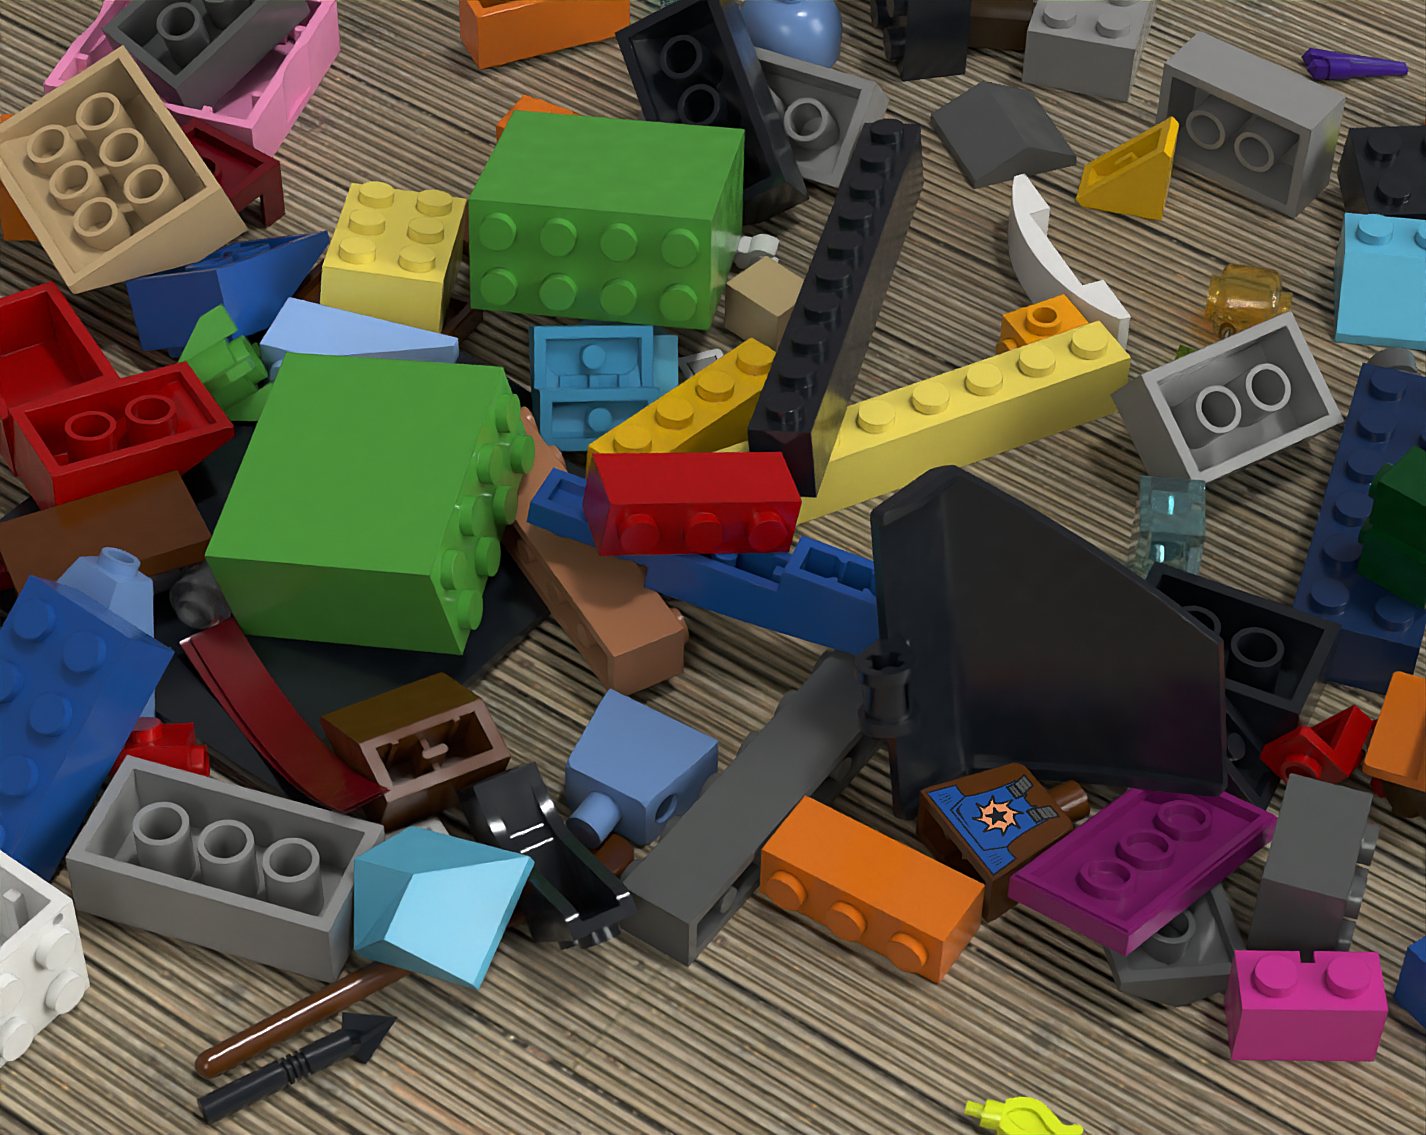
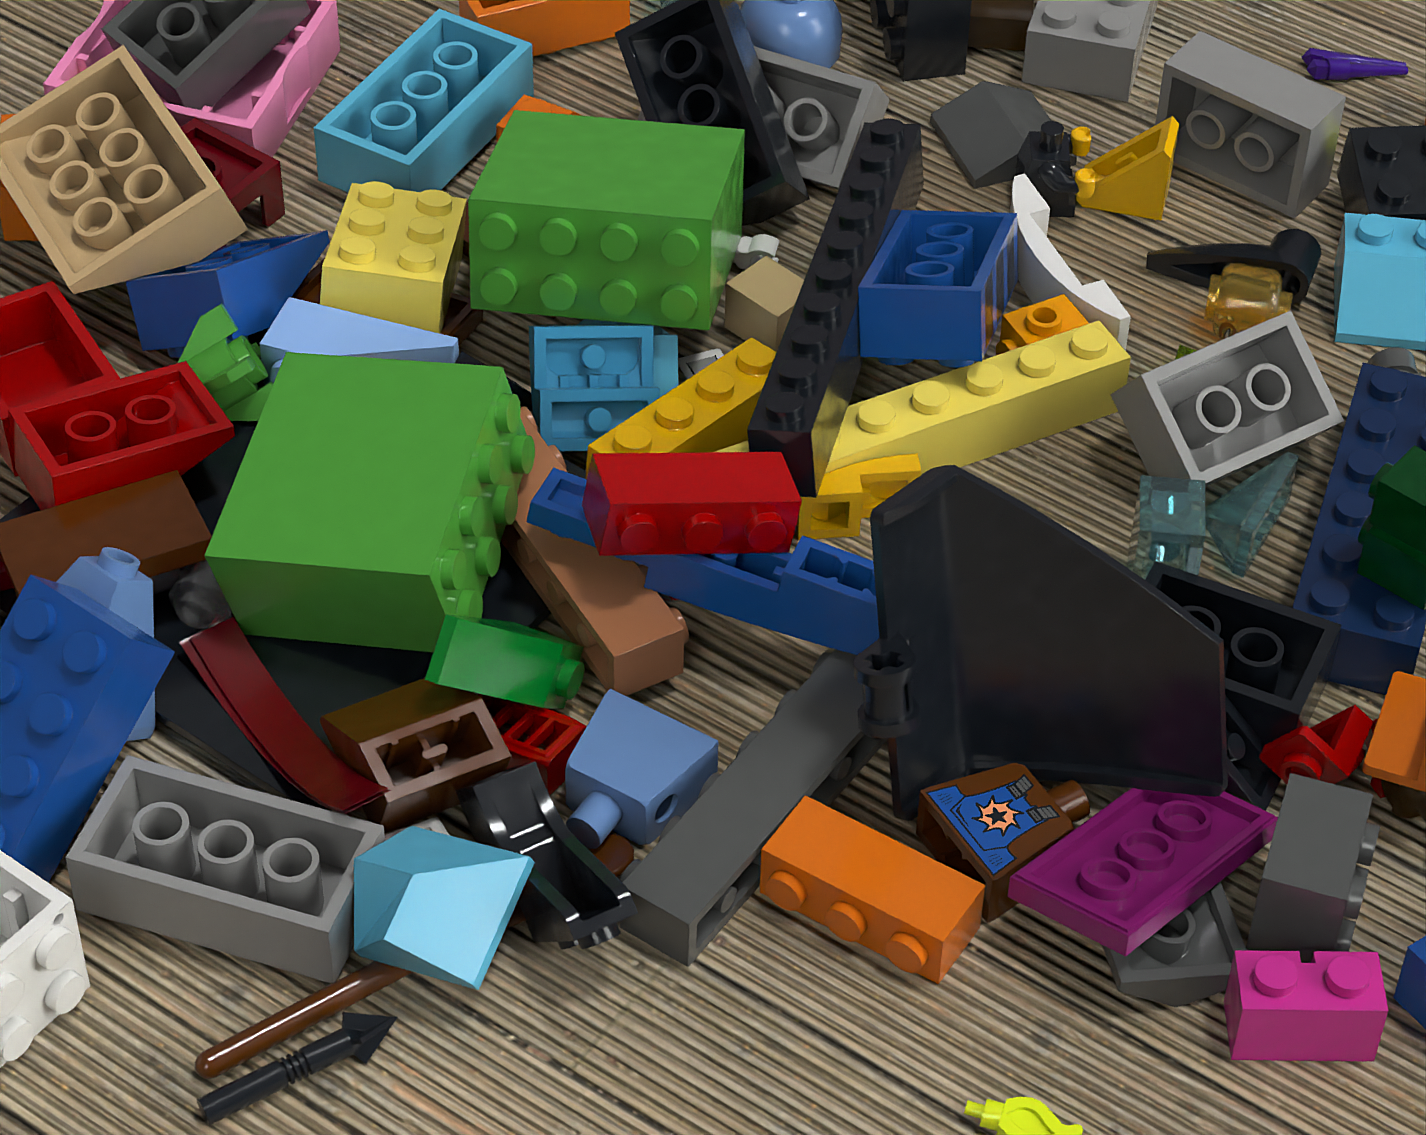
red bracket [107,717,210,778] -> none
none -> medium azure brick [314,9,534,192]
none -> green slope [425,614,584,709]
none -> red slope [478,694,587,796]
none -> yellow slope [796,453,921,540]
none -> blue brick [858,210,1018,368]
none -> black piece [1015,121,1096,217]
none -> black piece [1146,229,1322,304]
none -> clear light blue slope [1198,452,1299,577]

